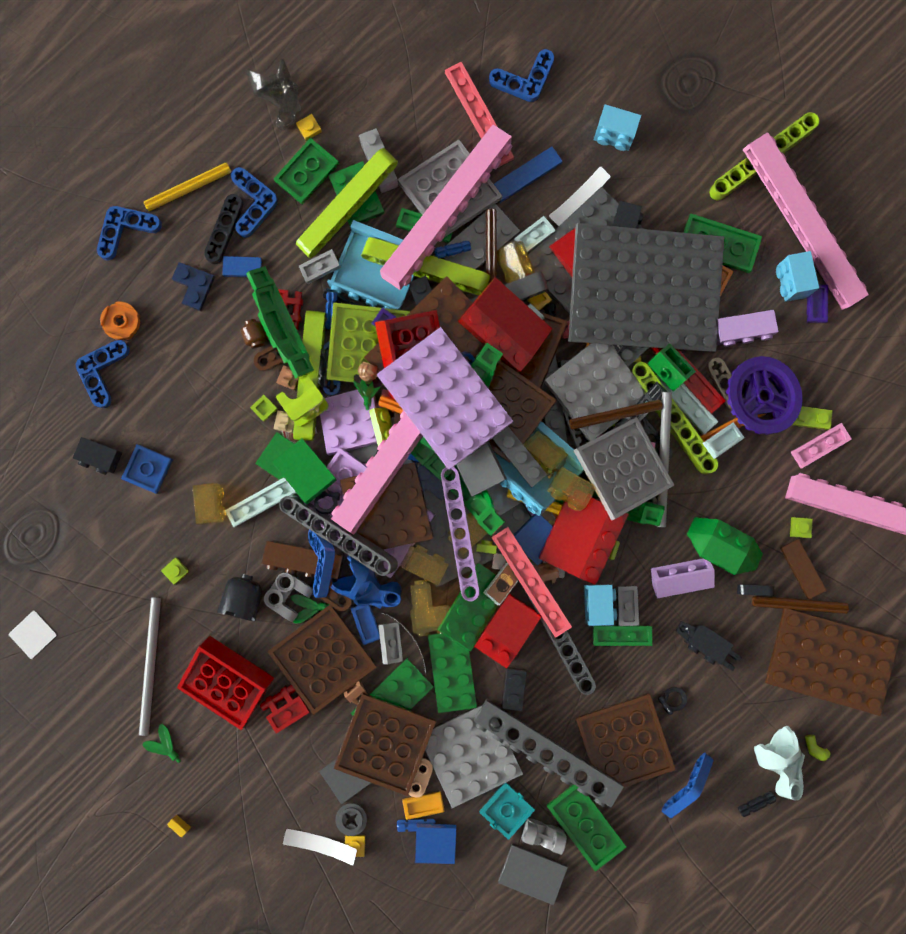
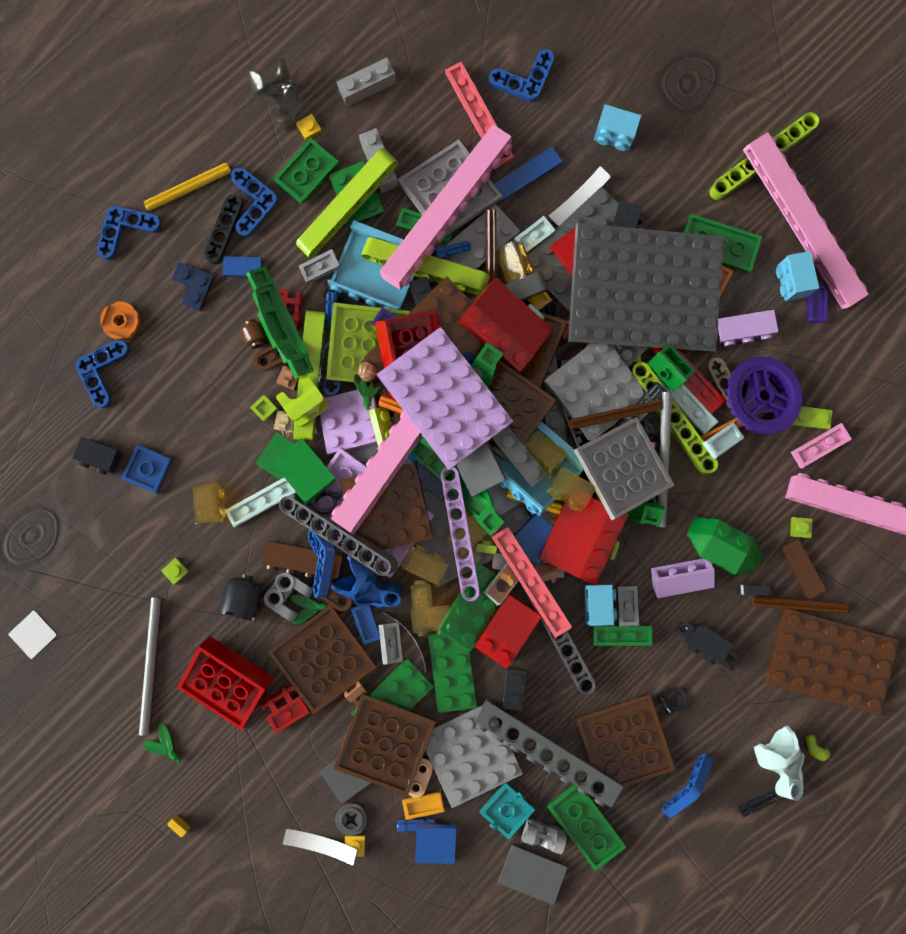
none -> light grey brick [337,57,396,107]

